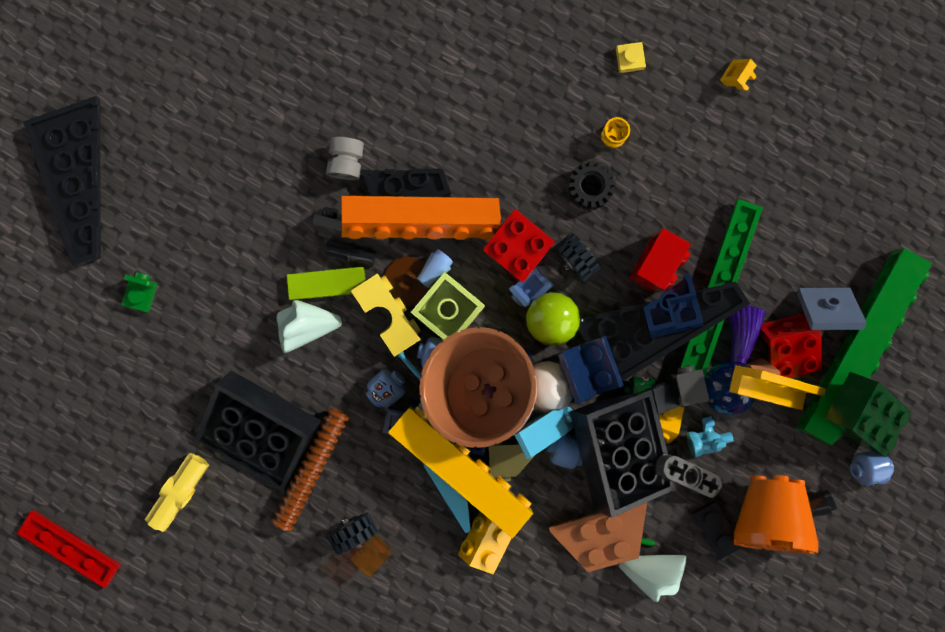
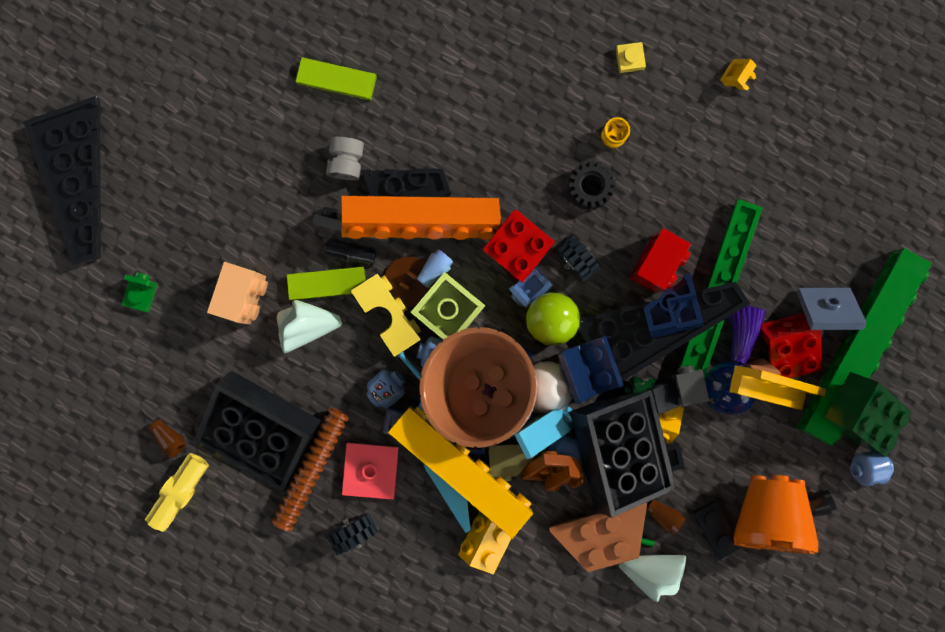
red tile [16,510,121,588] -> none
clear orange panel [350,534,393,577] -> none
dark grey beam [656,454,722,497] -> none
medium azure piece [686,416,733,458] -> none
none -> reddish brown cone [148,419,186,458]
none -> light nougat brick [207,262,268,325]
none -> lime tile [296,57,377,101]
none -> coral plate [342,442,399,500]
none -> dark orange slope [521,451,584,491]
none -> reddish brown cone [646,499,686,535]

